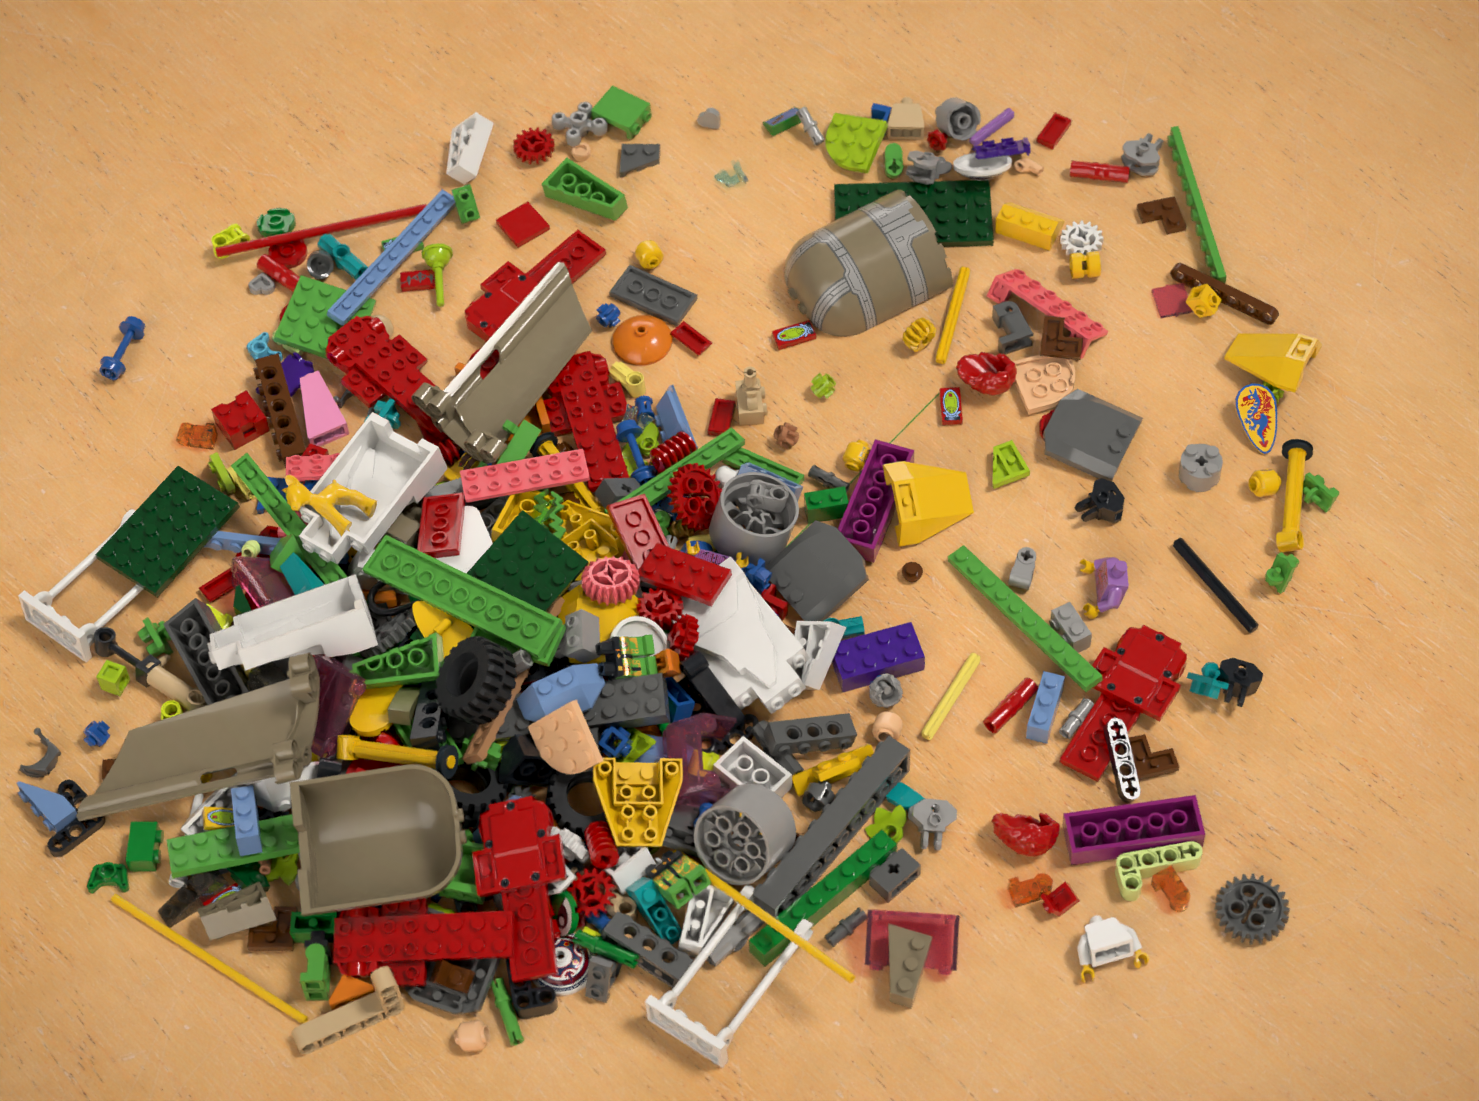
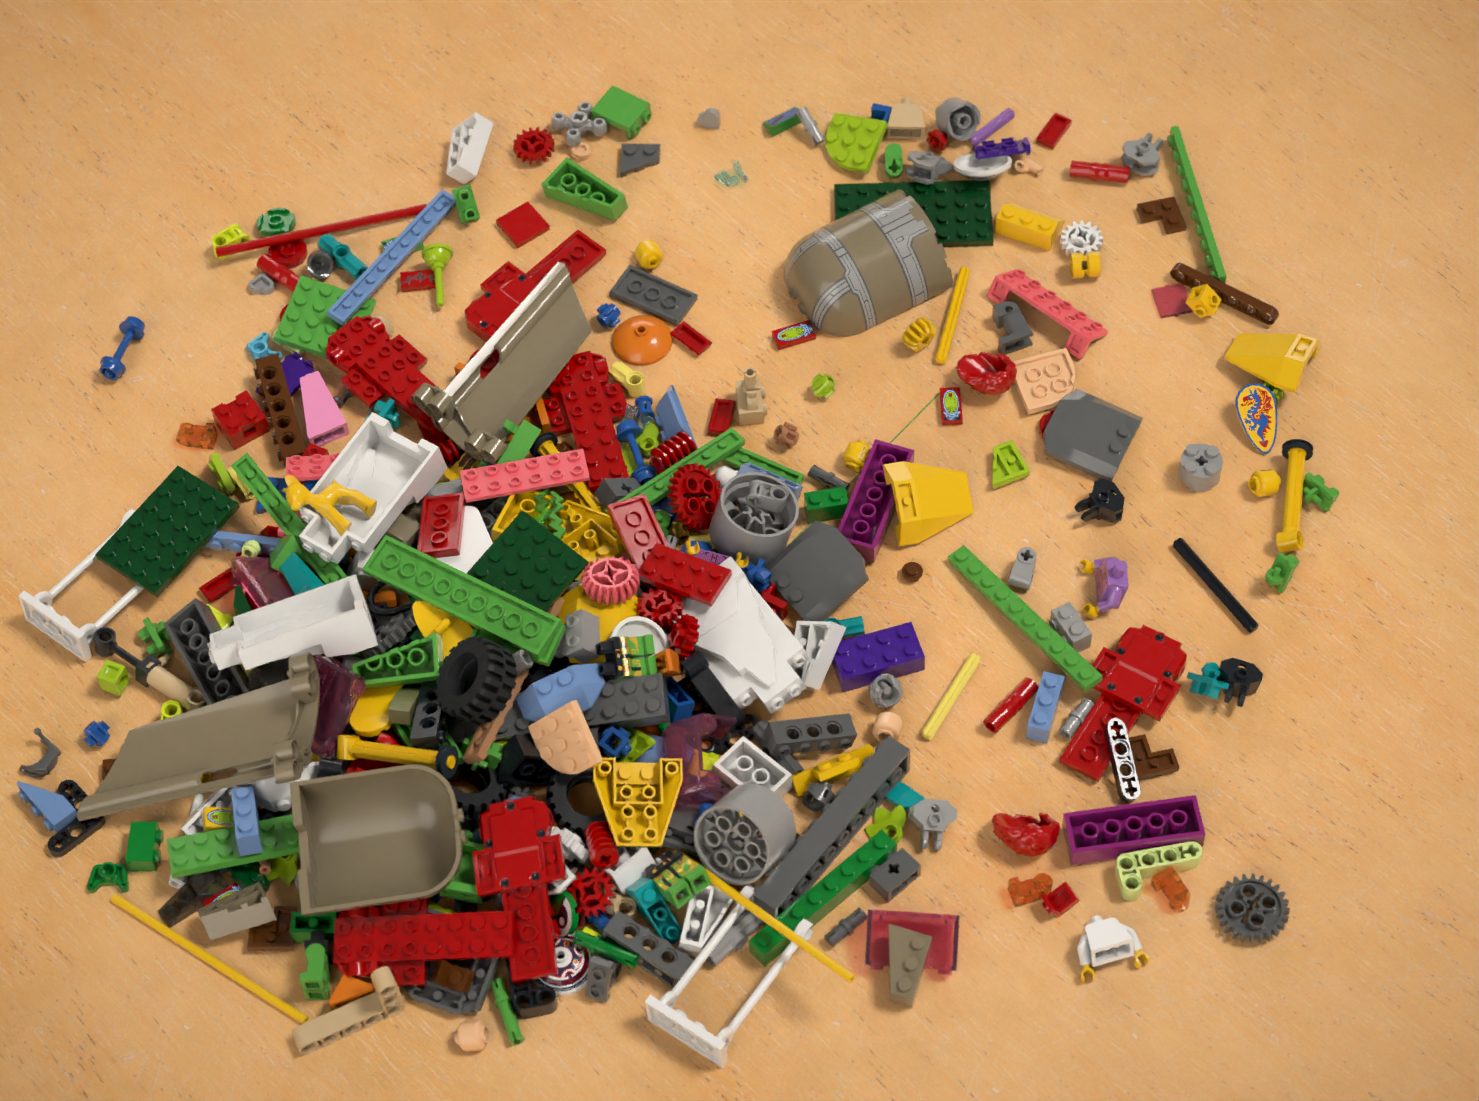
reddish brown plate [1040,315,1083,360] -> none

